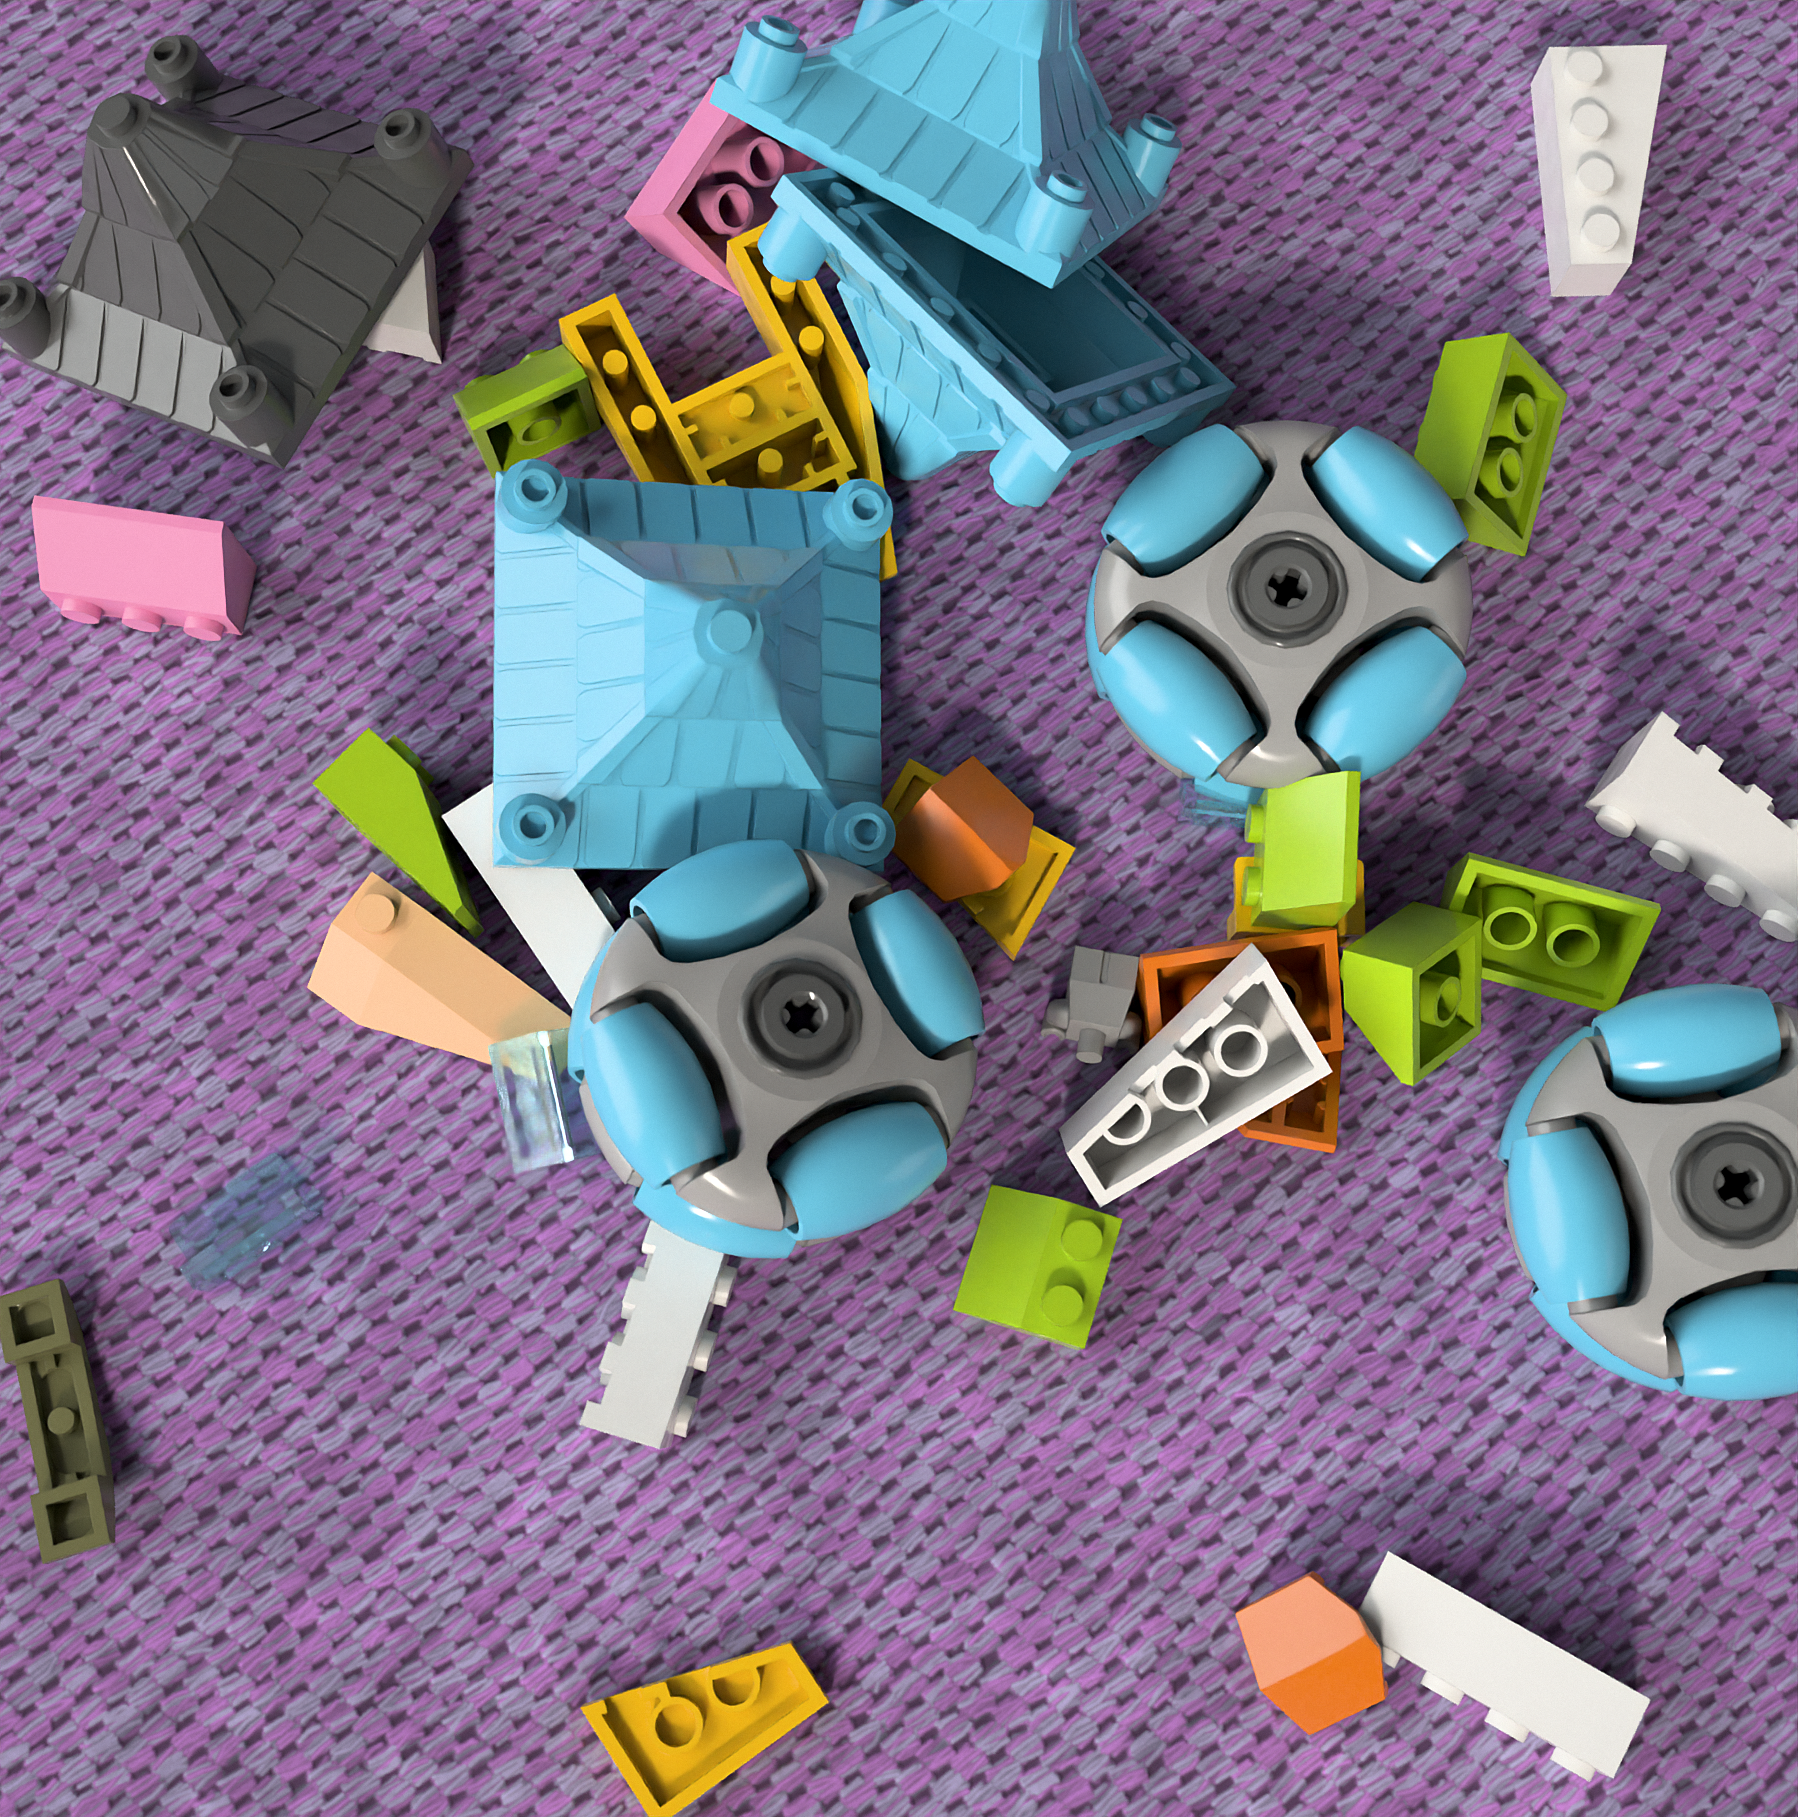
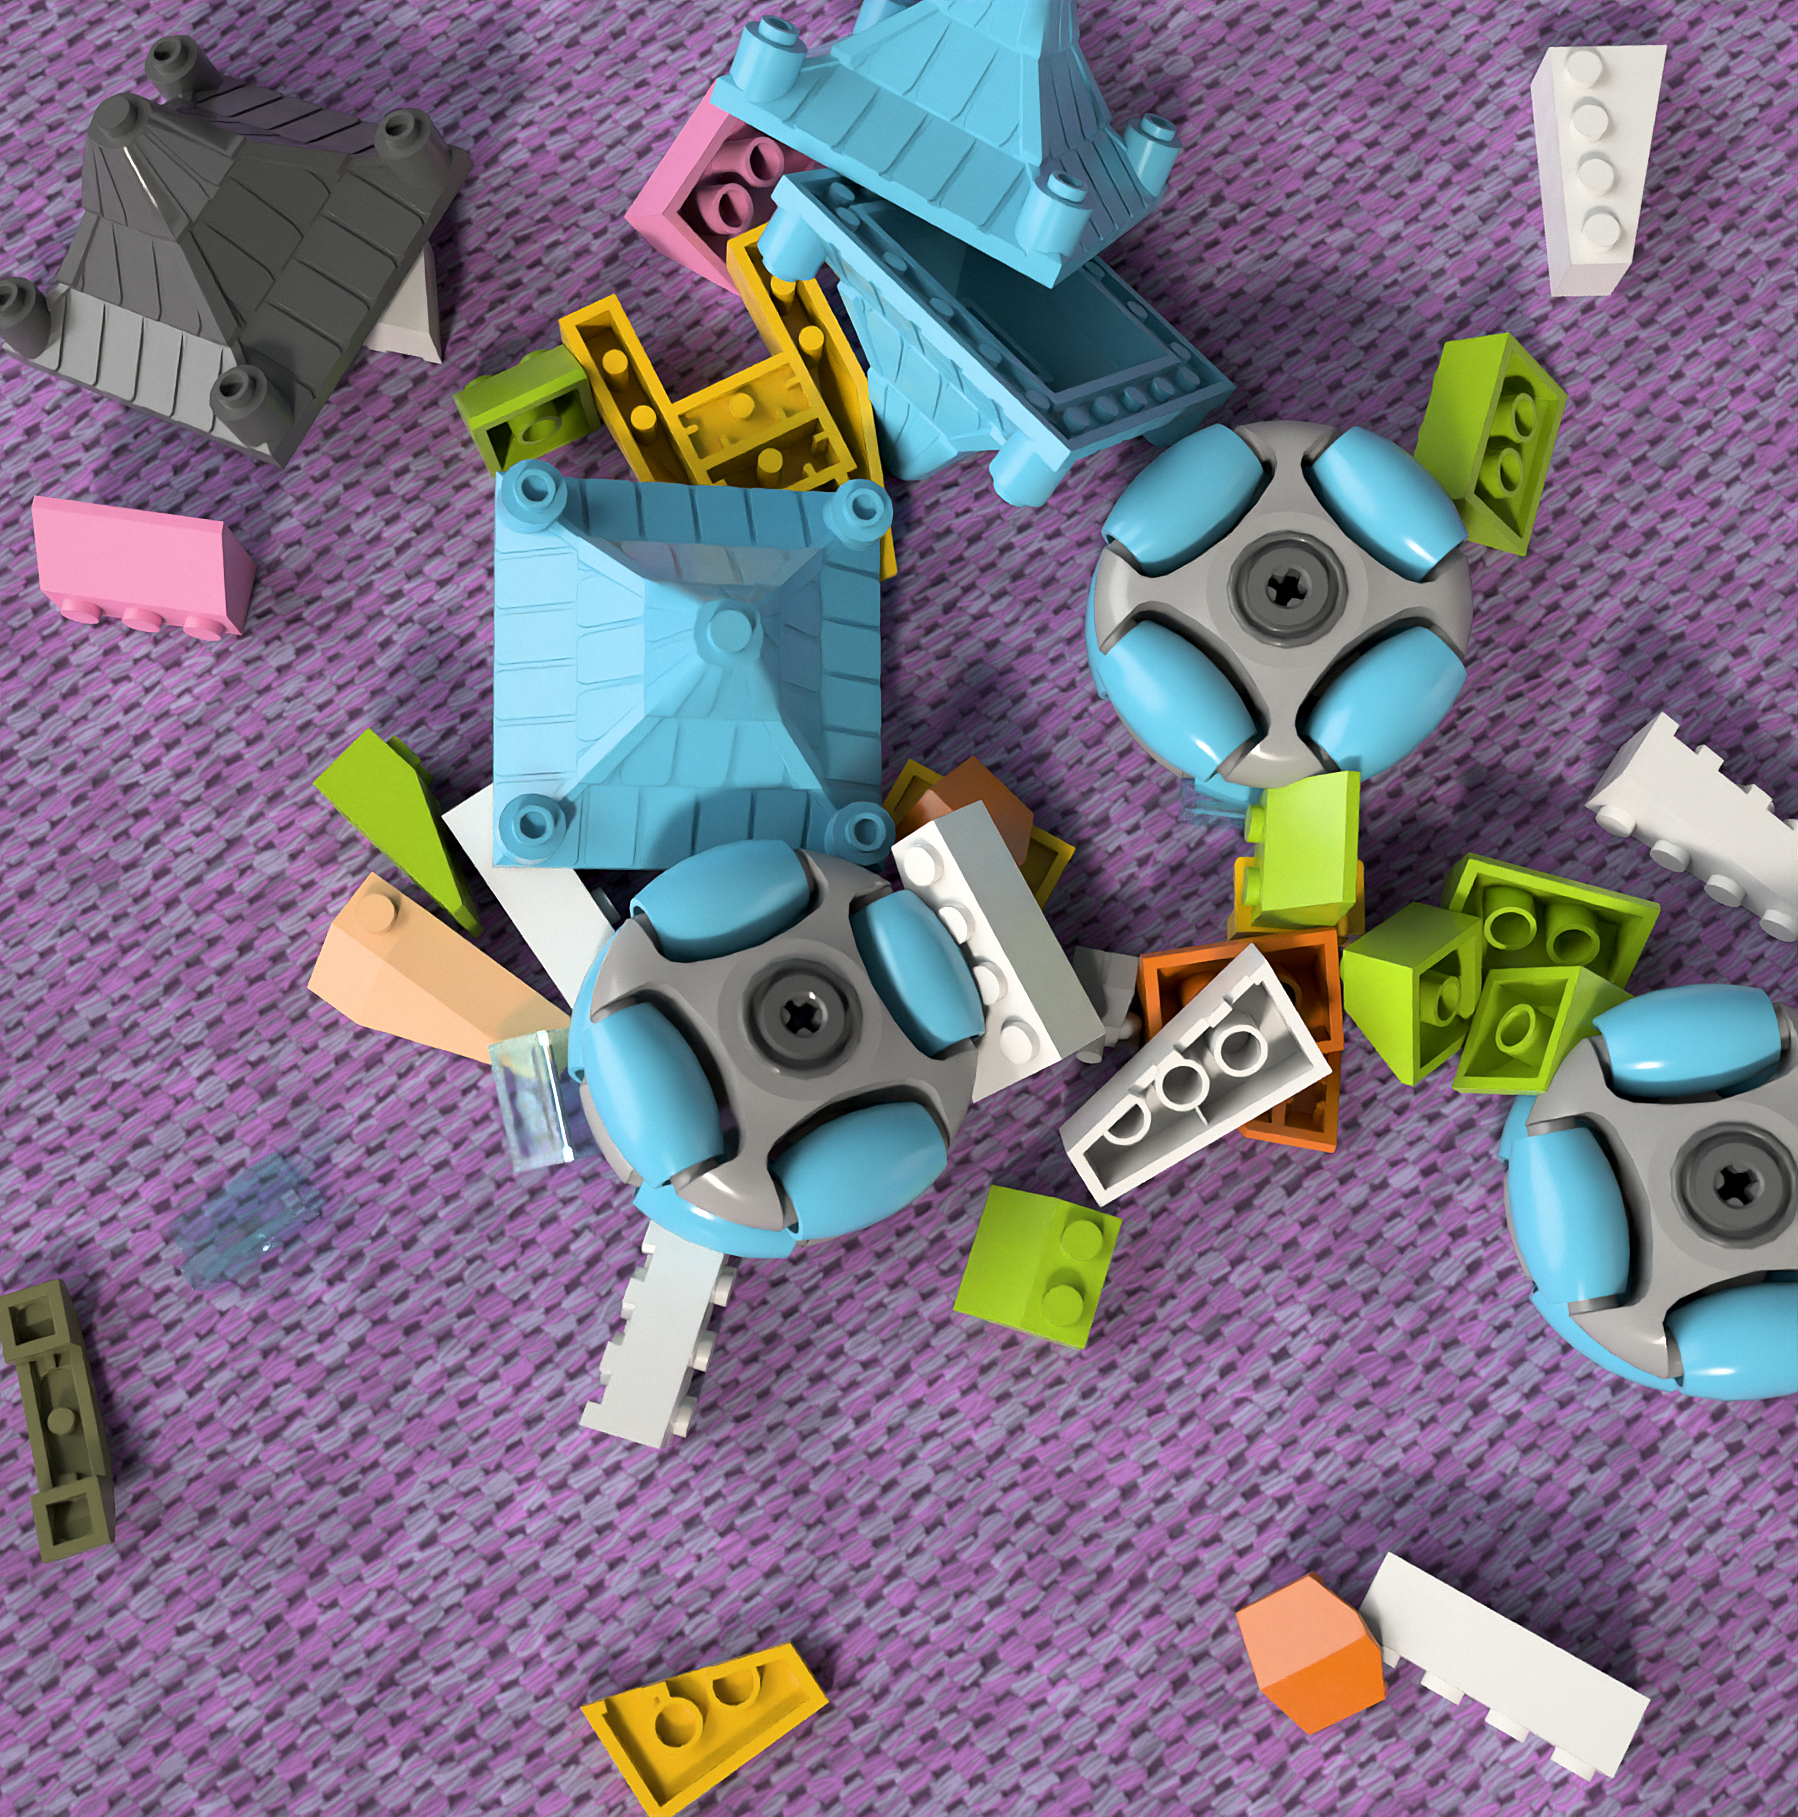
none -> white wedge [891,800,1107,1103]
none -> lime slope [1451,966,1635,1096]

